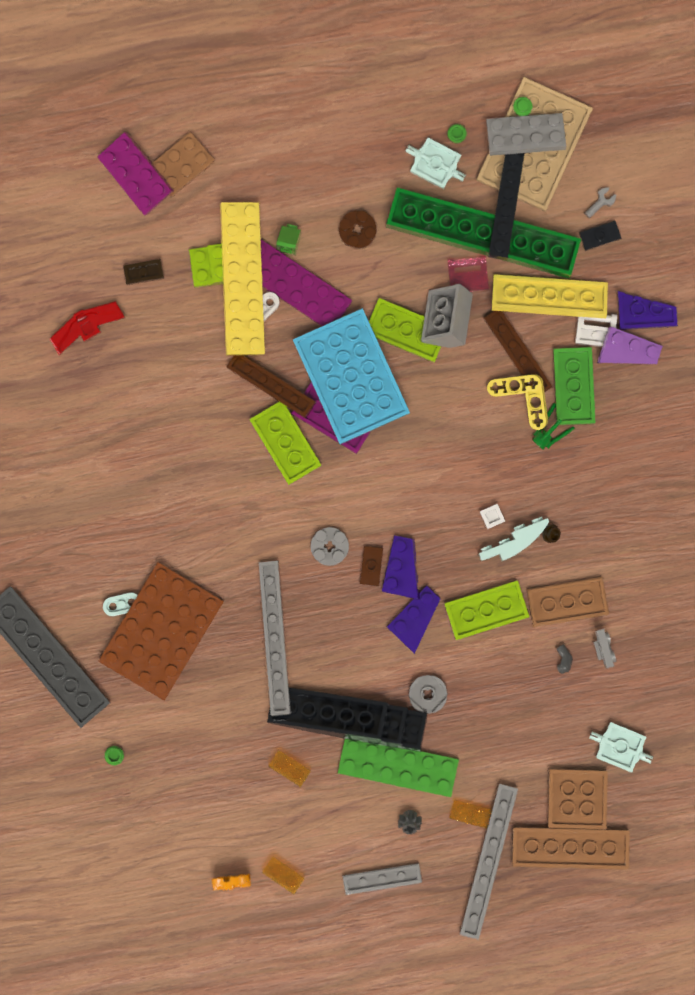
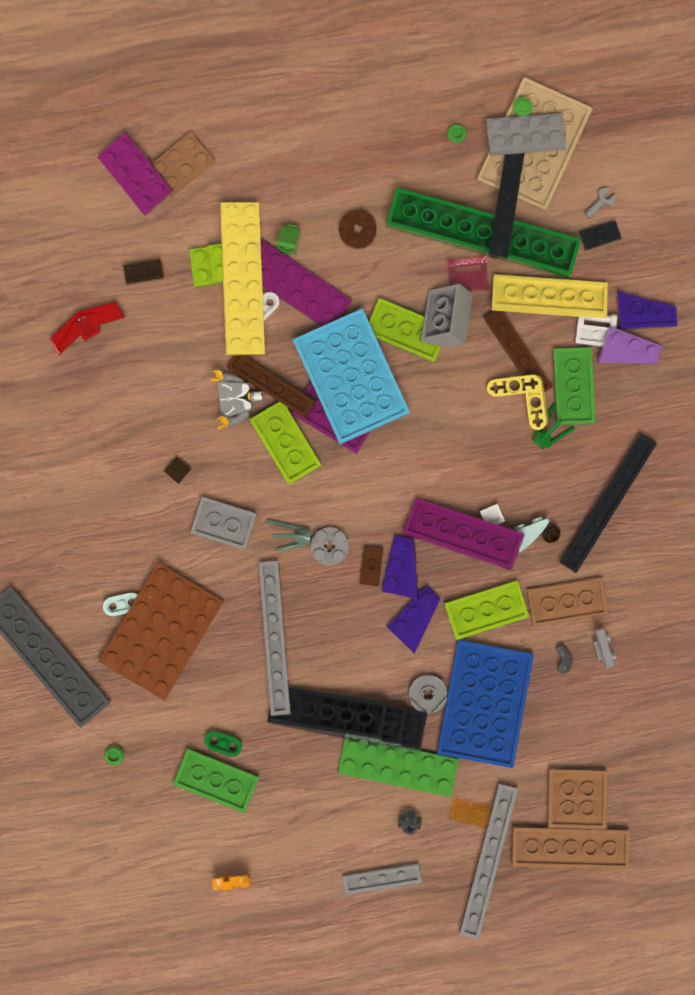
clear yellow plate [262,856,305,894] -> none
clear yellow plate [268,750,311,787] -> none
light aqua plate [405,138,466,190] -> none
light aqua plate [589,722,653,773] -> none
none -> dark brown tile [164,457,191,484]
none -> bright green plate [173,749,259,814]
none -> light grey plate [190,497,257,550]
none -> green plate [204,731,242,757]
none -> light grey torso [210,370,262,430]
none -> sand green plant [267,519,310,552]
none -> magenta plate [403,498,525,571]
none -> blue plate [437,640,534,768]
none -> black plate [560,433,657,573]

